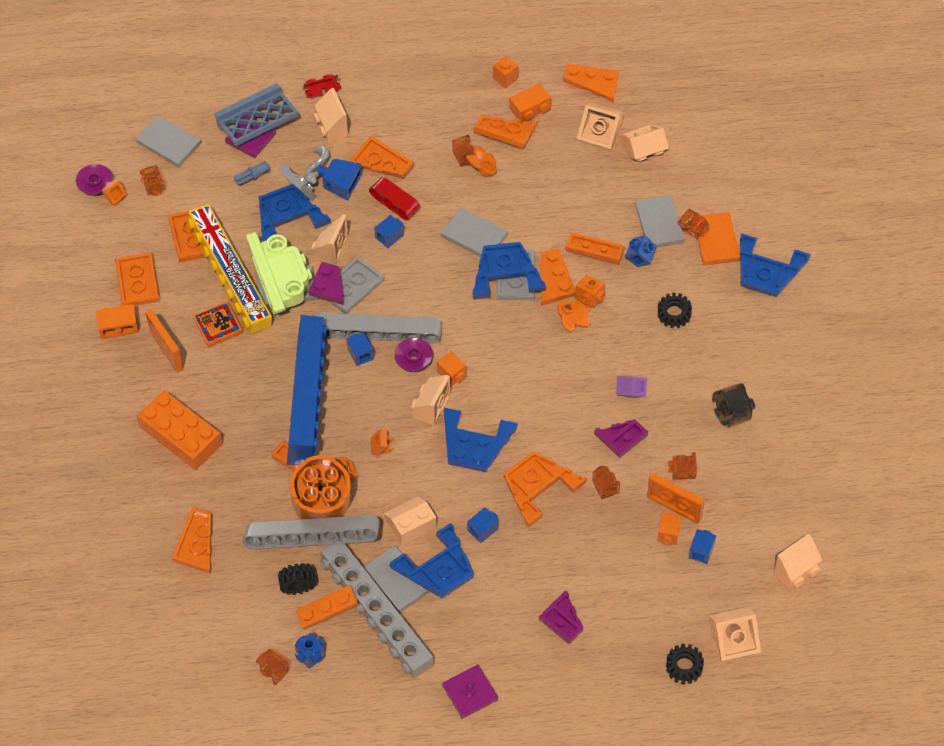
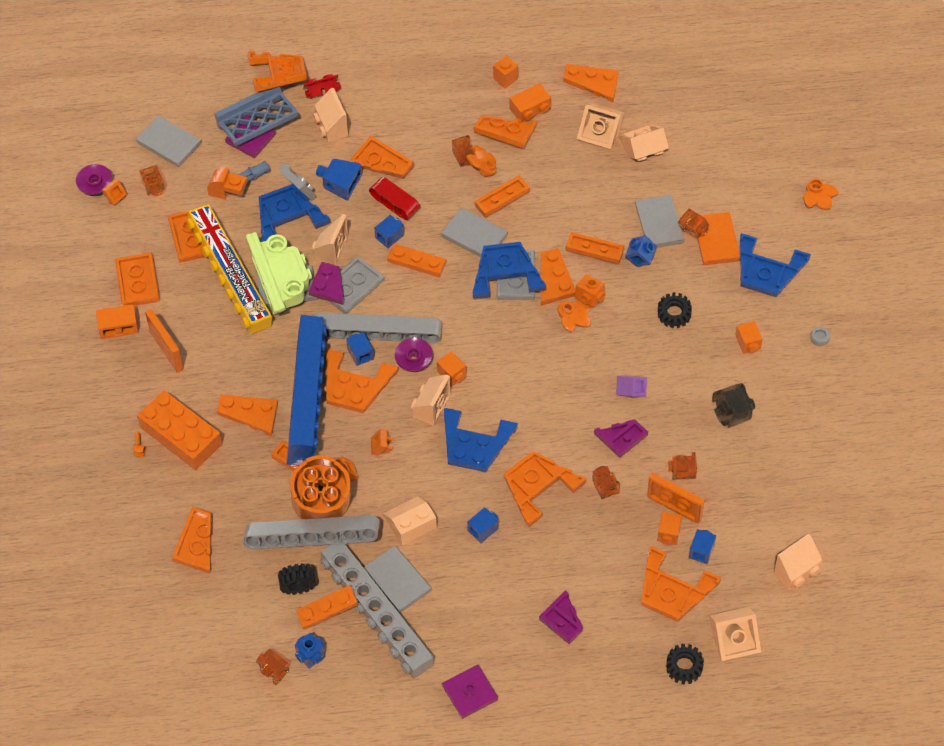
tile [193,301,243,347] -> none
light grey animal [304,145,329,185] -> none
blue wing [389,523,474,599] -> none
none -> orange hand [133,432,145,457]
none -> orange brick [207,167,248,200]
none -> orange wing [217,394,278,437]
none -> orange wing [248,51,306,92]
none -> orange wing [326,349,398,413]
none -> orange plate [387,243,446,277]
none -> orange plate [474,175,530,218]
none -> orange wing [641,546,721,622]
none -> orange brick [735,321,763,354]
none -> orange plate [804,178,839,210]
none -> light grey tile [810,327,830,346]

